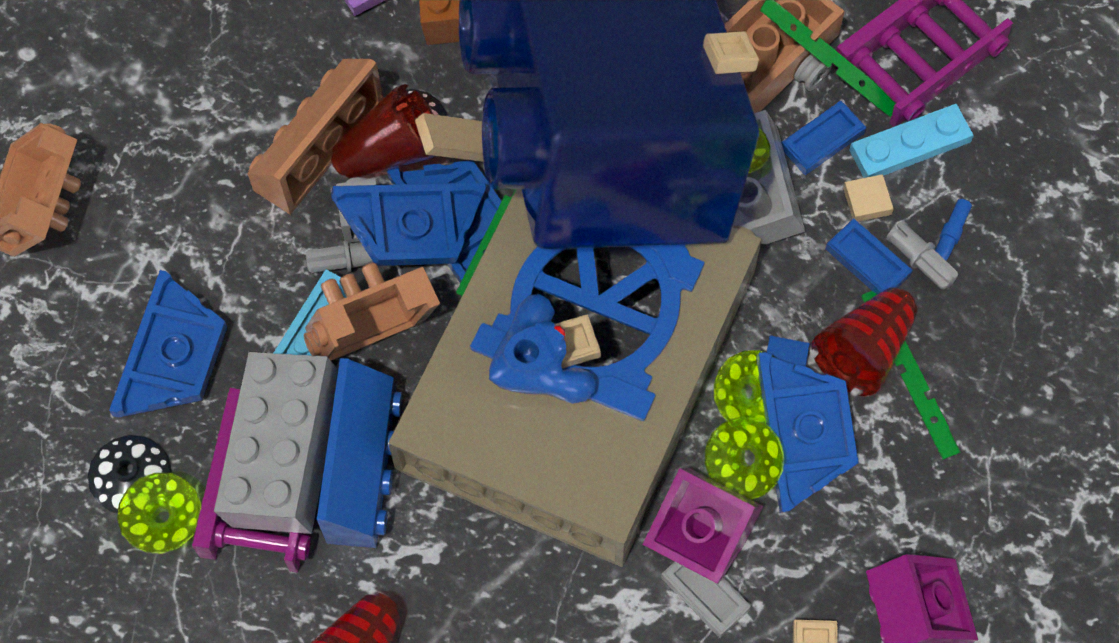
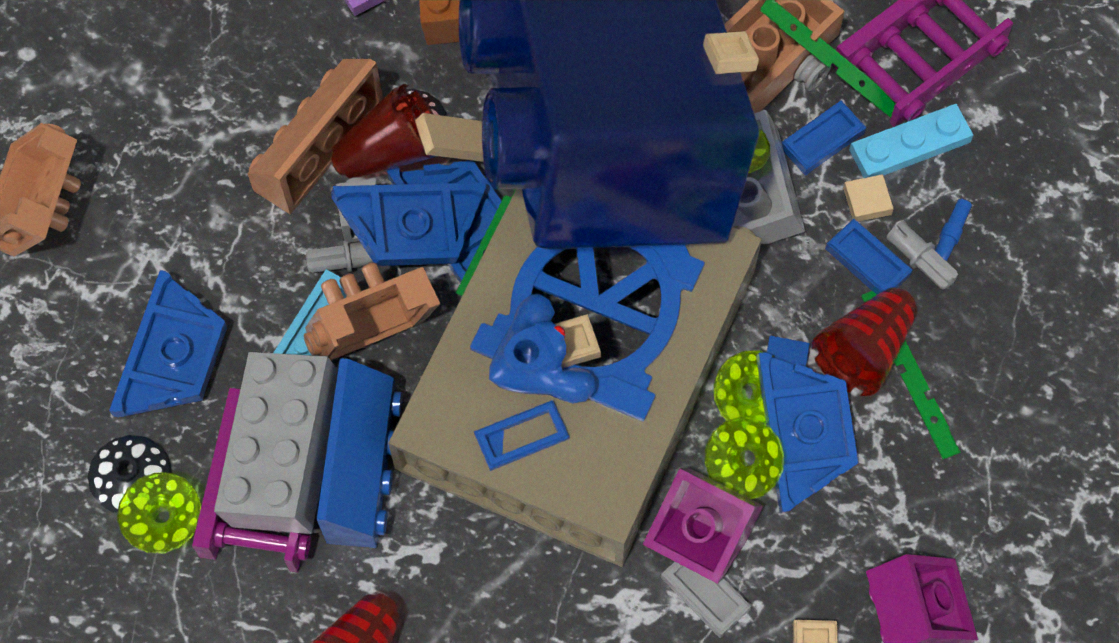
none -> blue tile [474,400,570,471]

